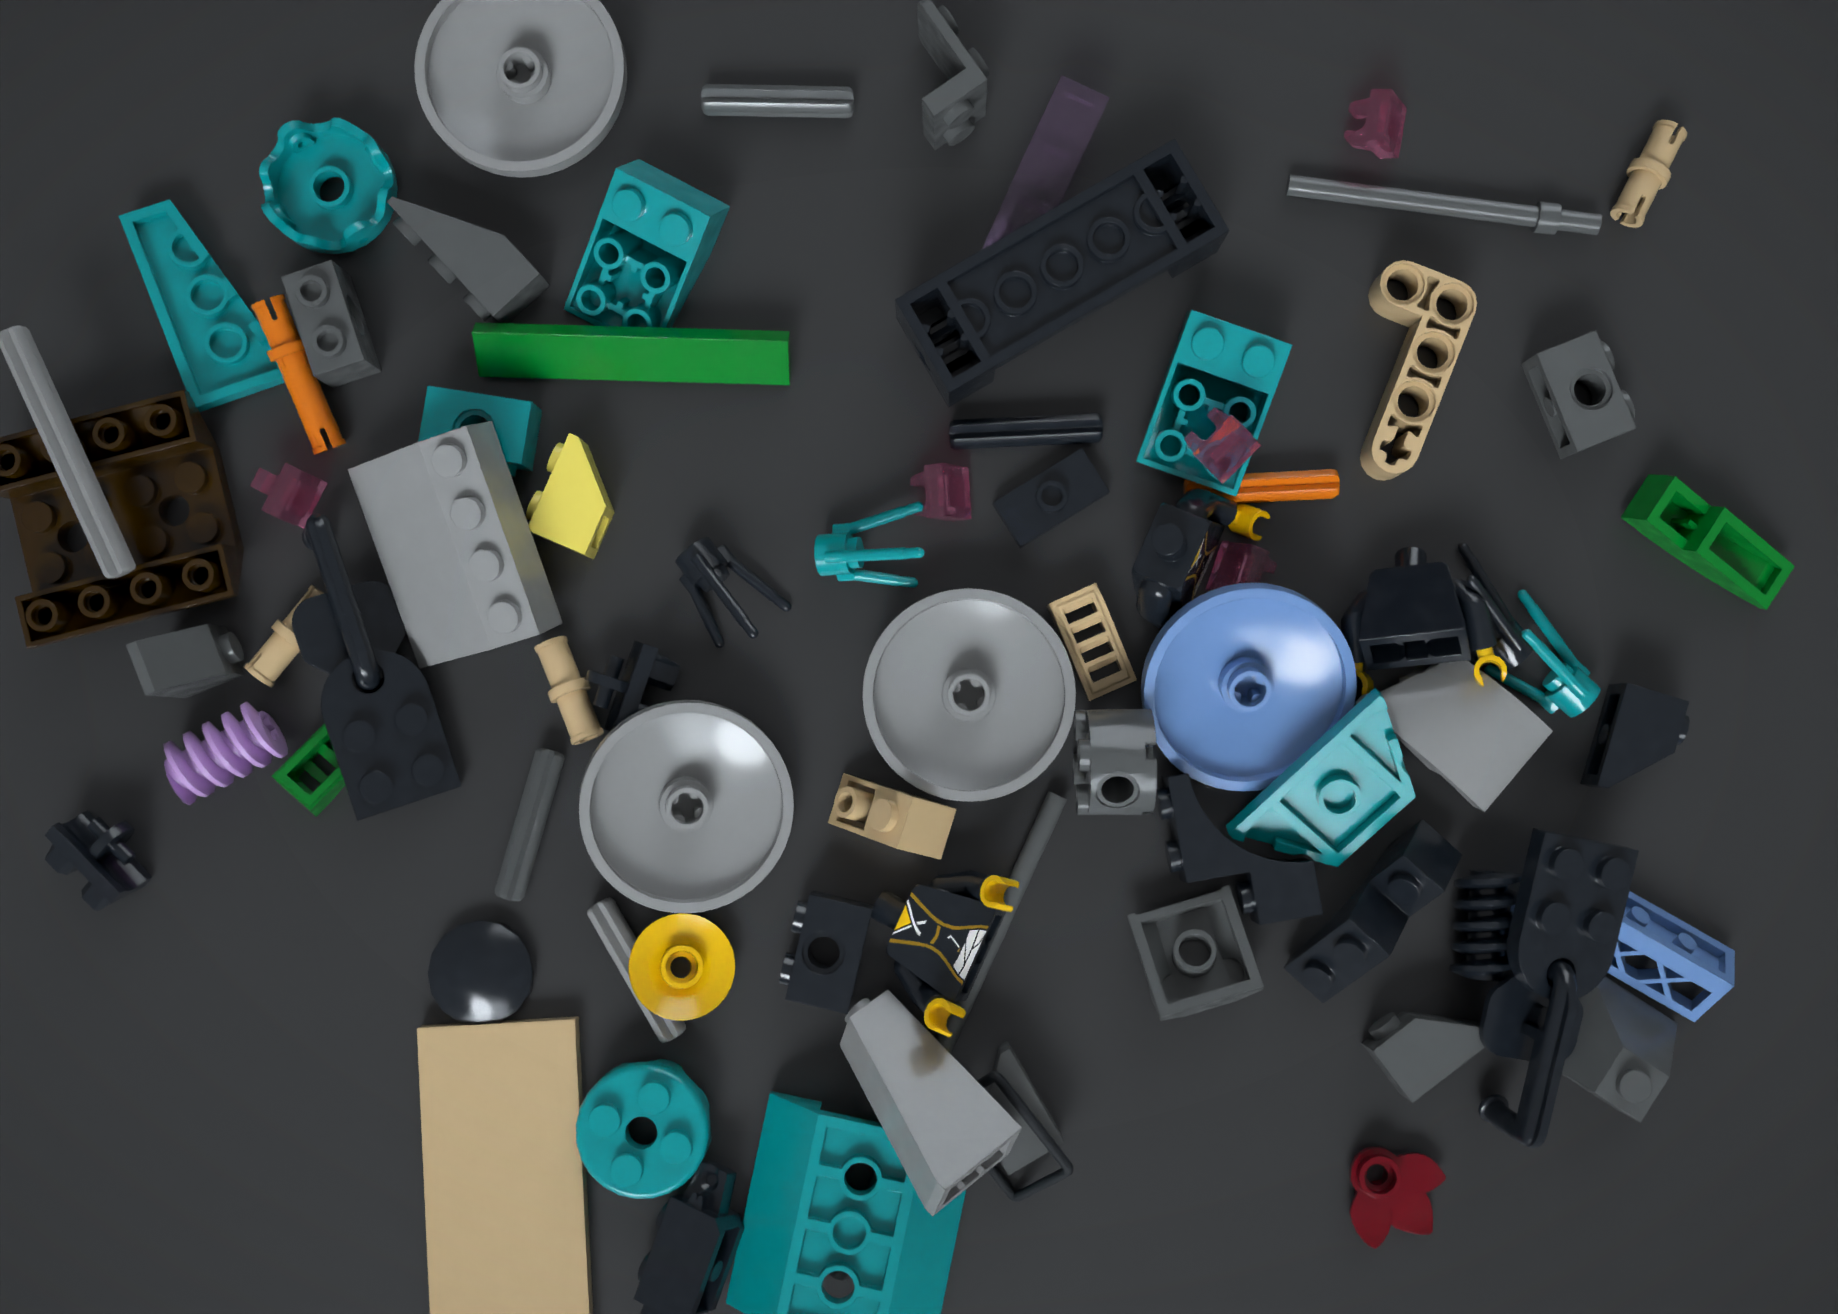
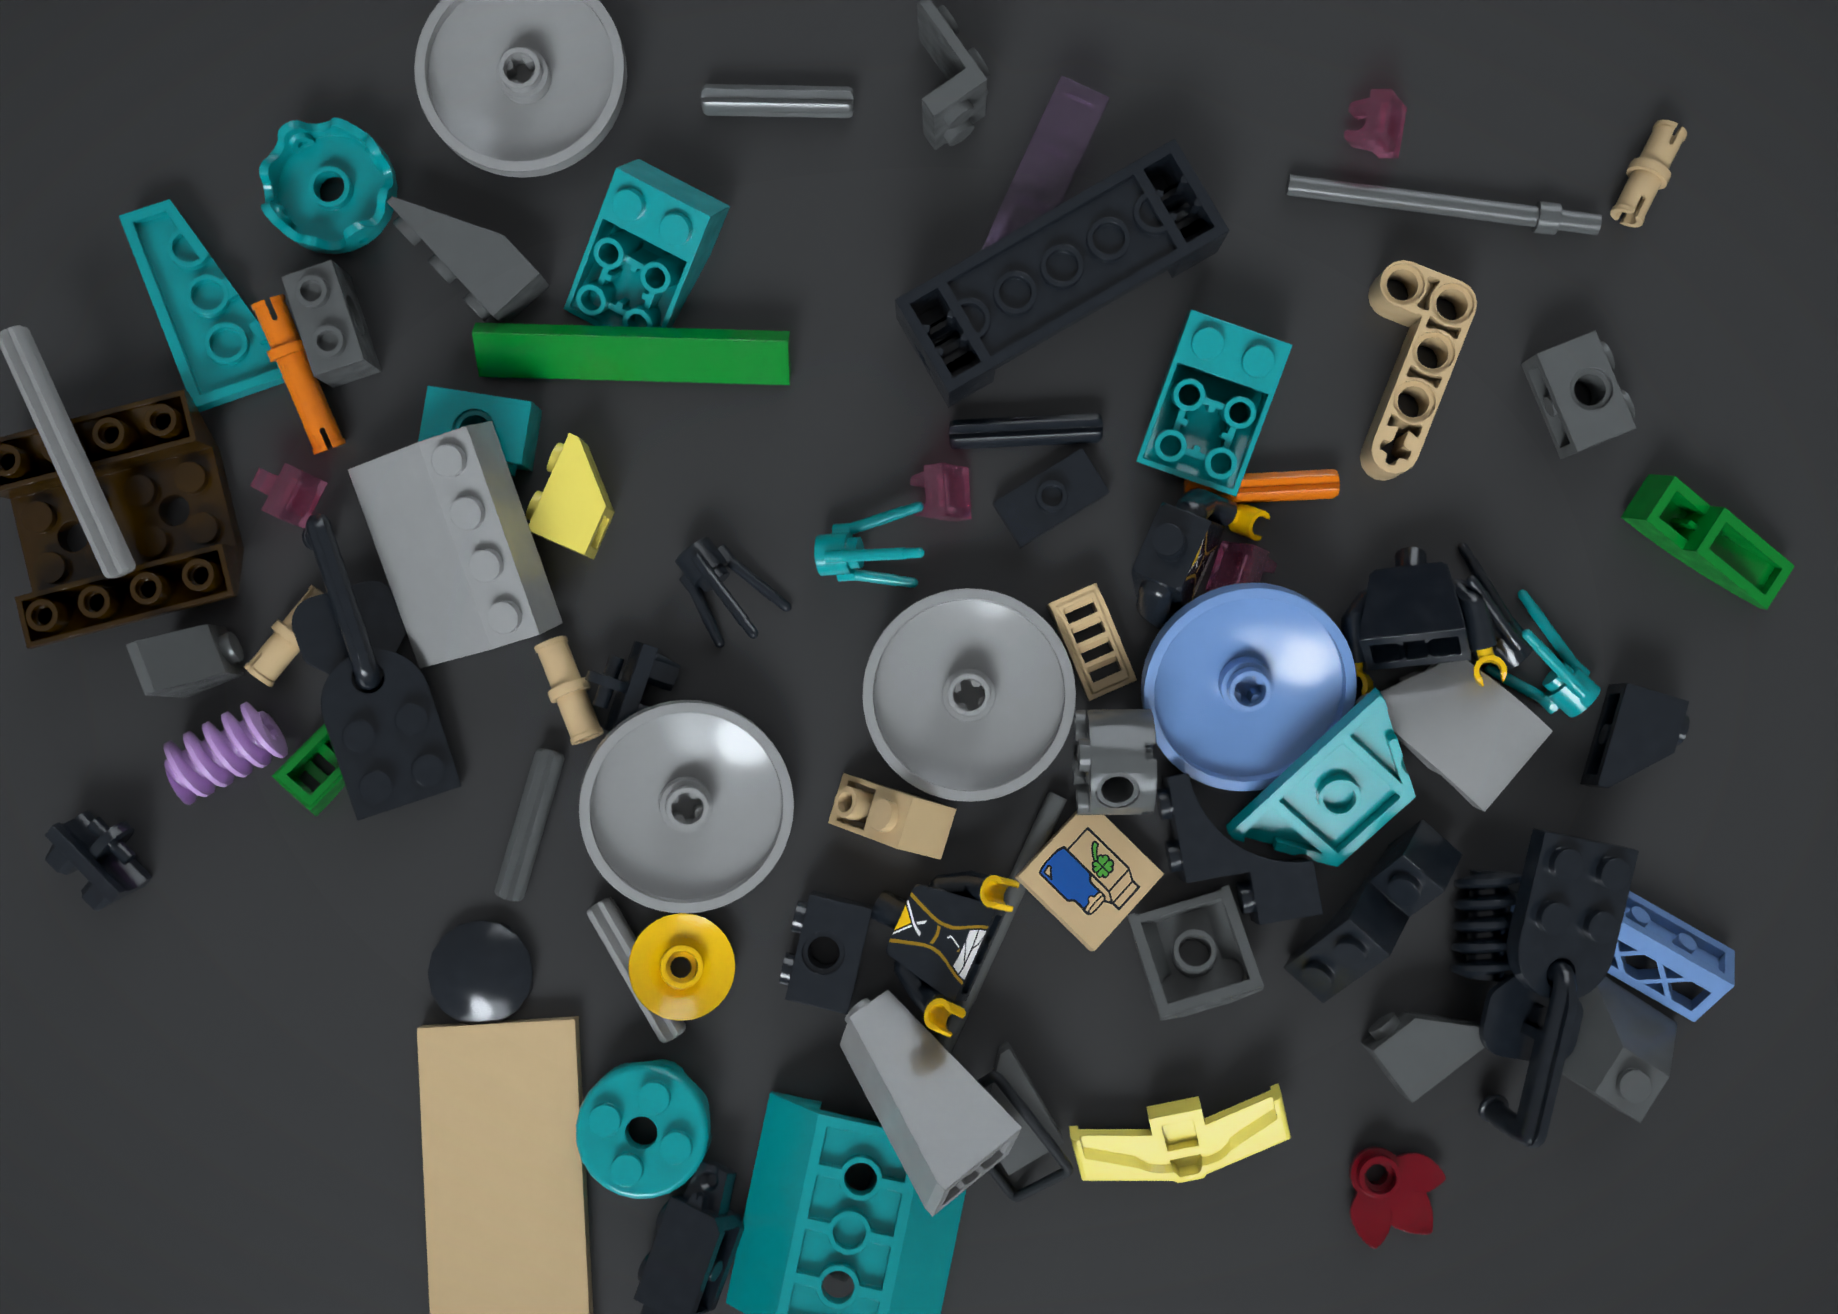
clear pink tile [1184,407,1261,484] -> none
none -> tan tile [1015,811,1164,951]
none -> light yellow plate [1069,1083,1291,1183]

